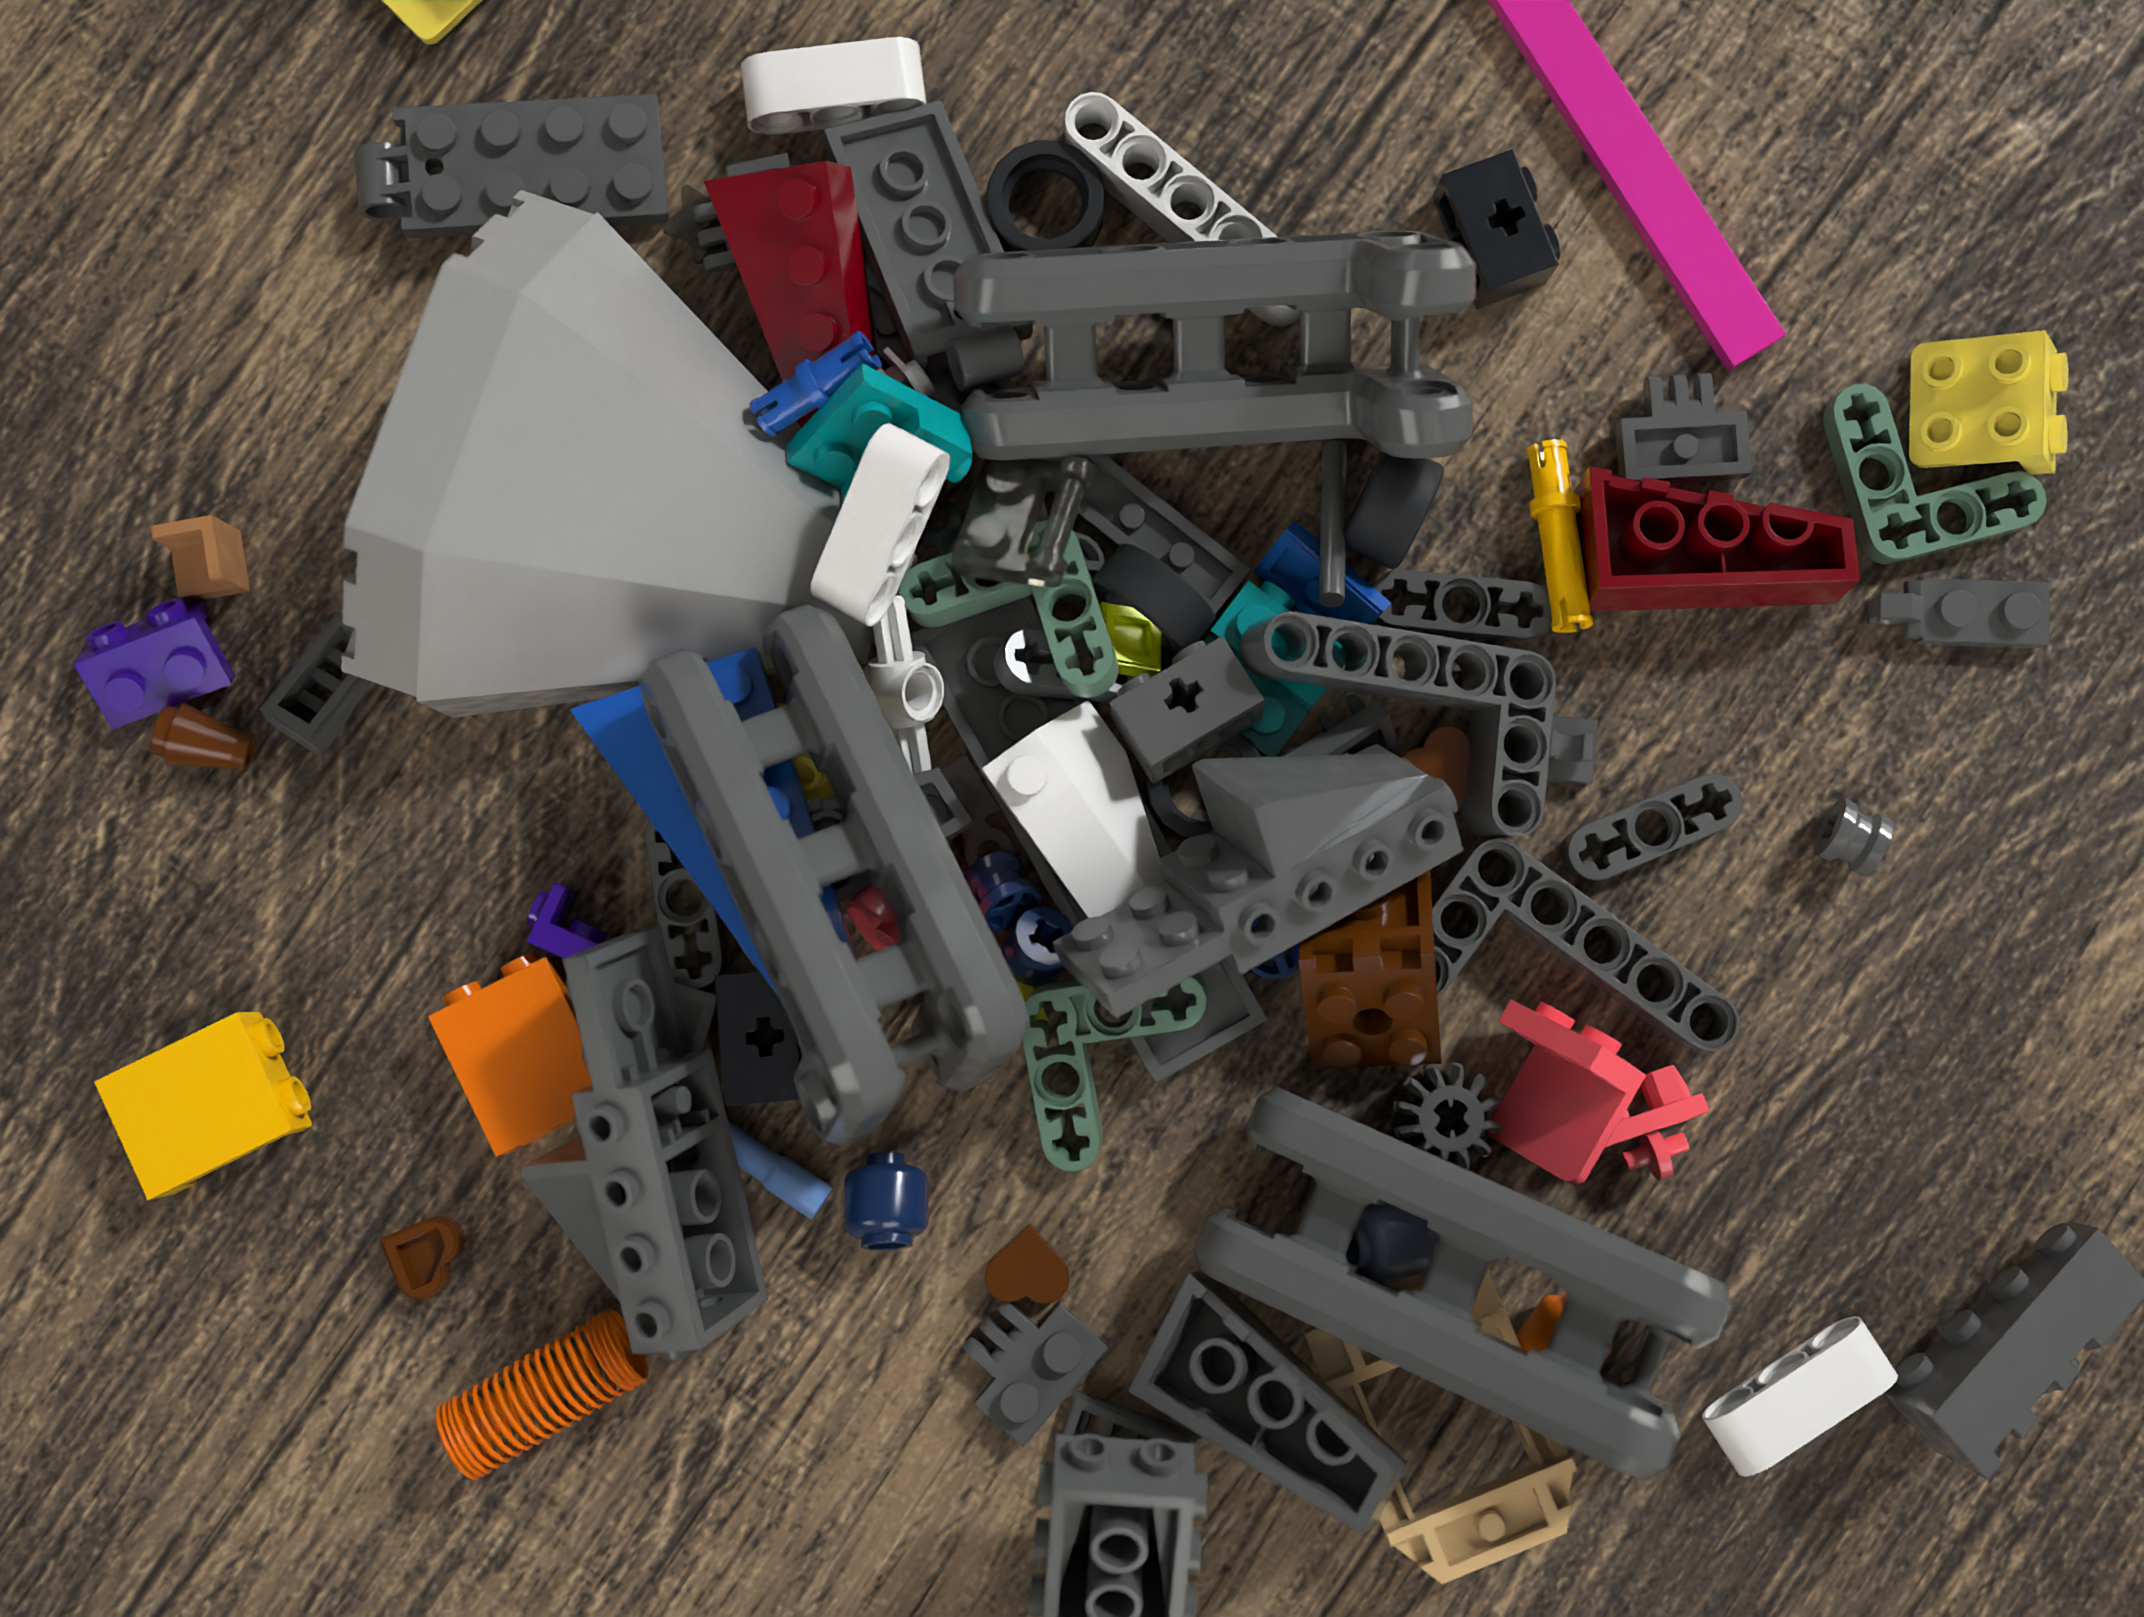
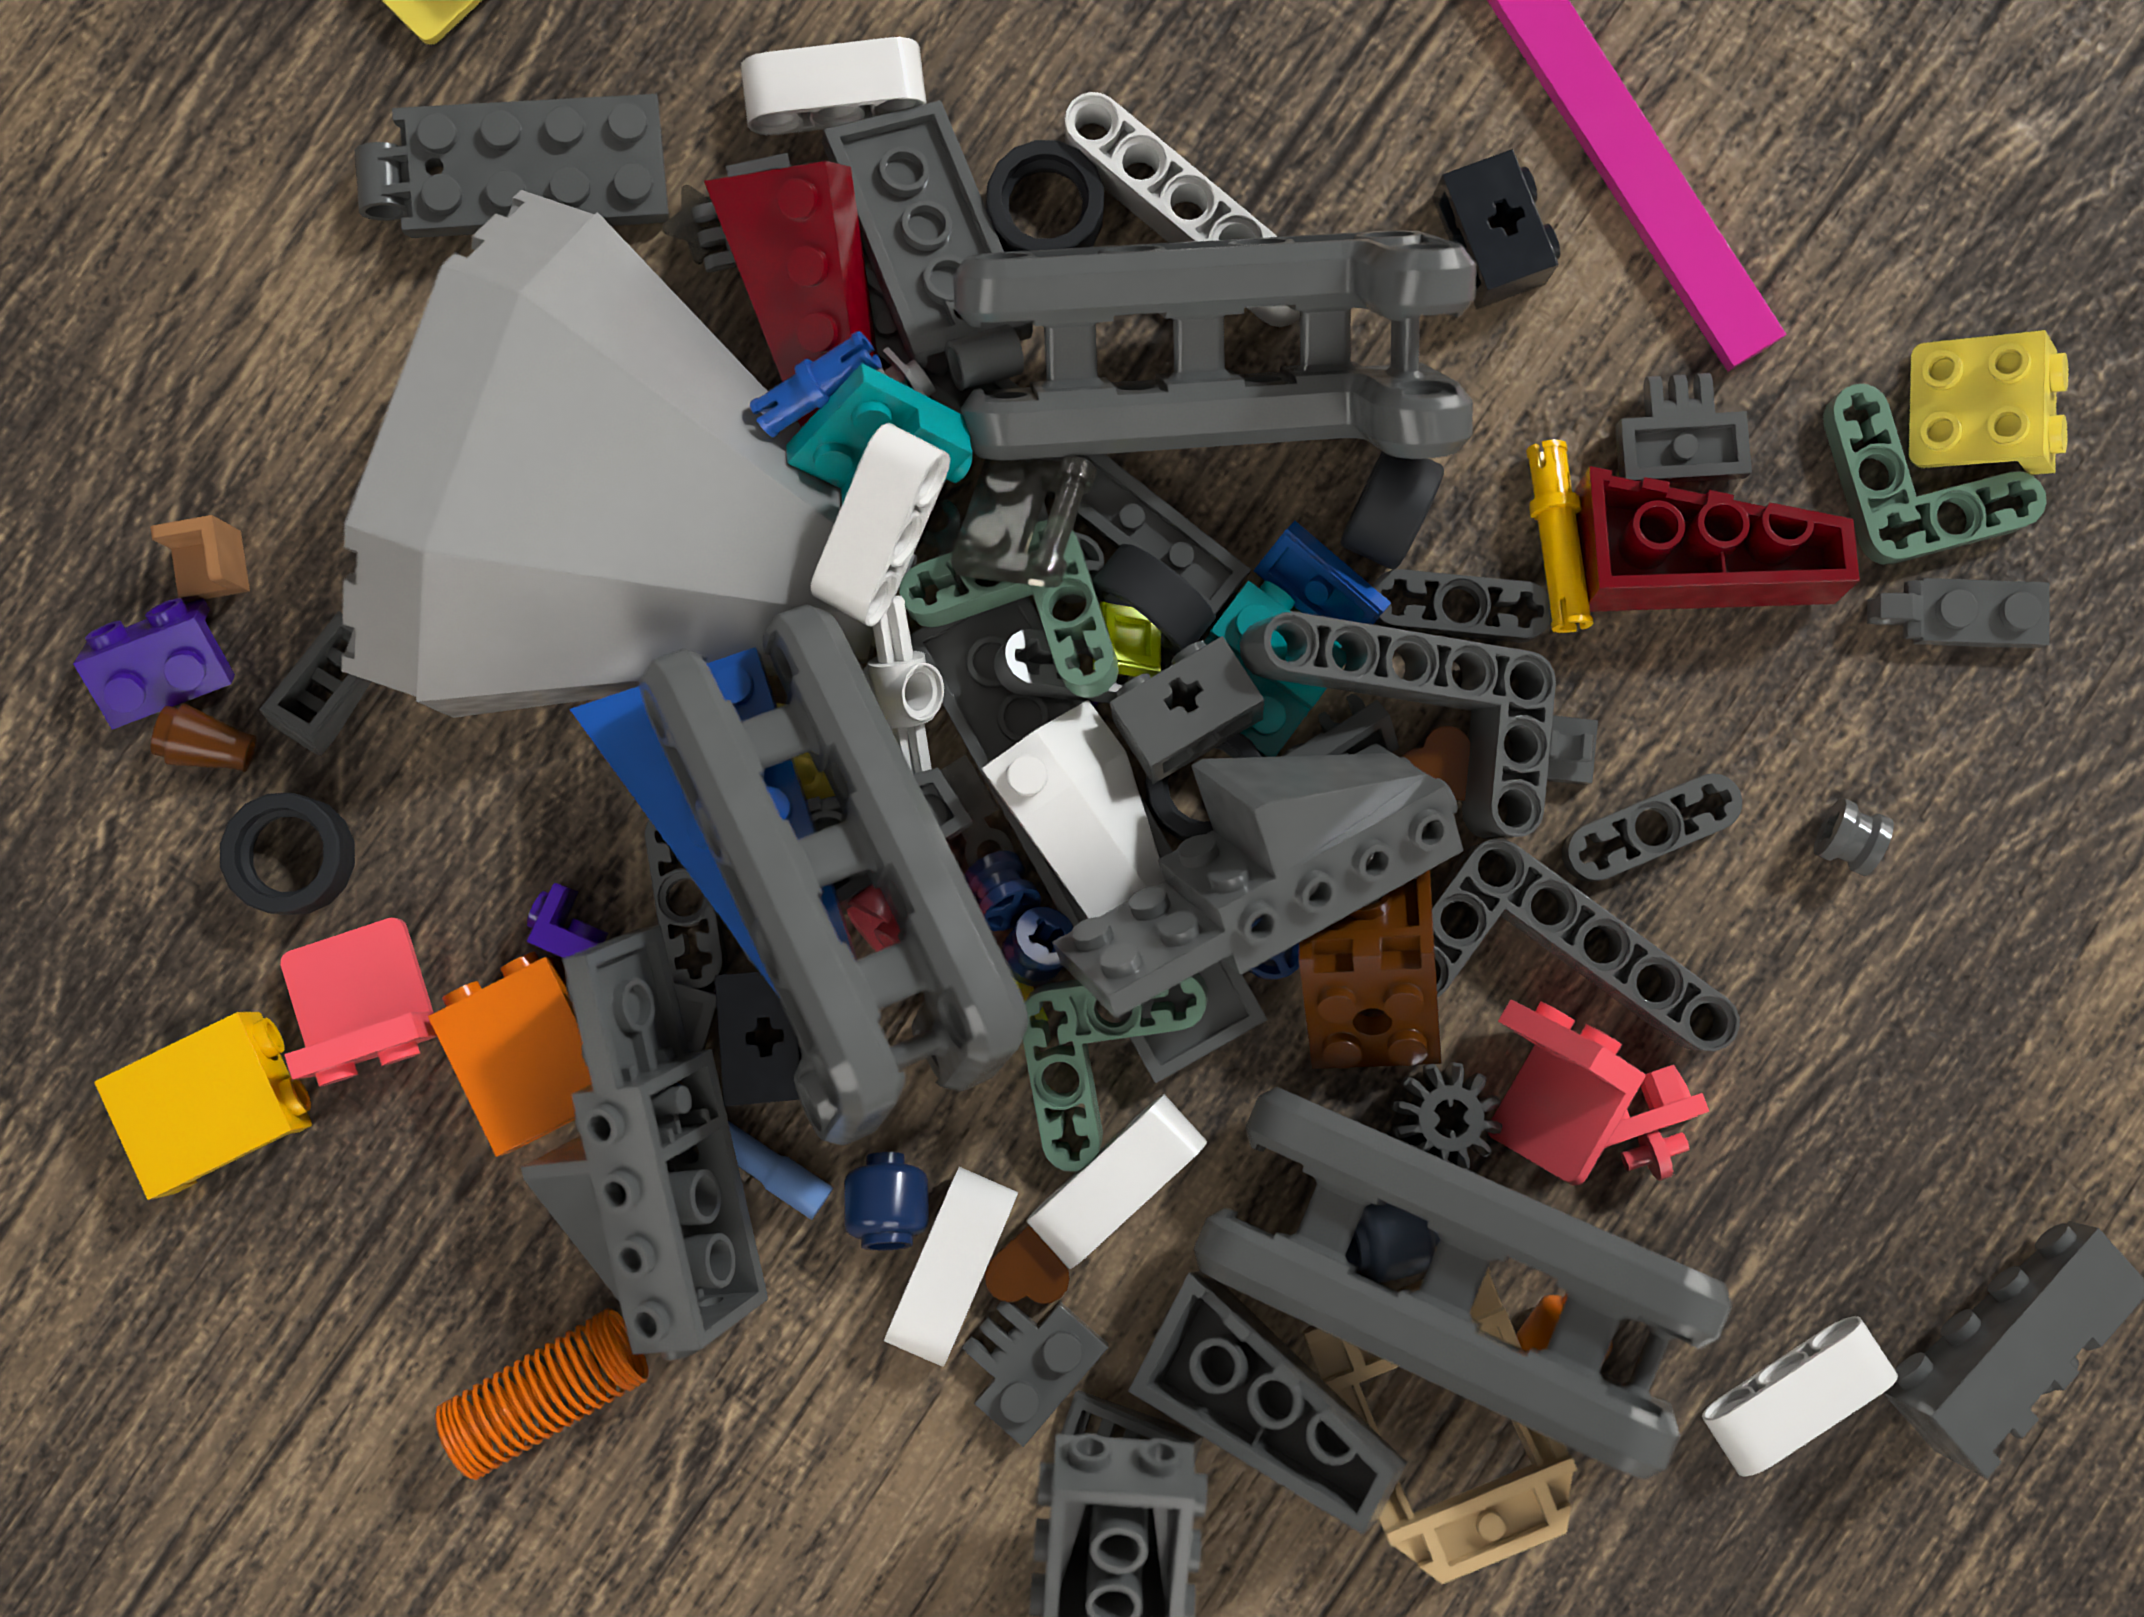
reddish brown tile [379,1215,465,1301] -> none
dark grey bar [1318,440,1348,608] -> none
none -> black tyre [220,793,355,915]
none -> coral bracket [280,918,437,1087]
none -> white beam [884,1167,1018,1367]
none -> white beam [1026,1094,1207,1269]

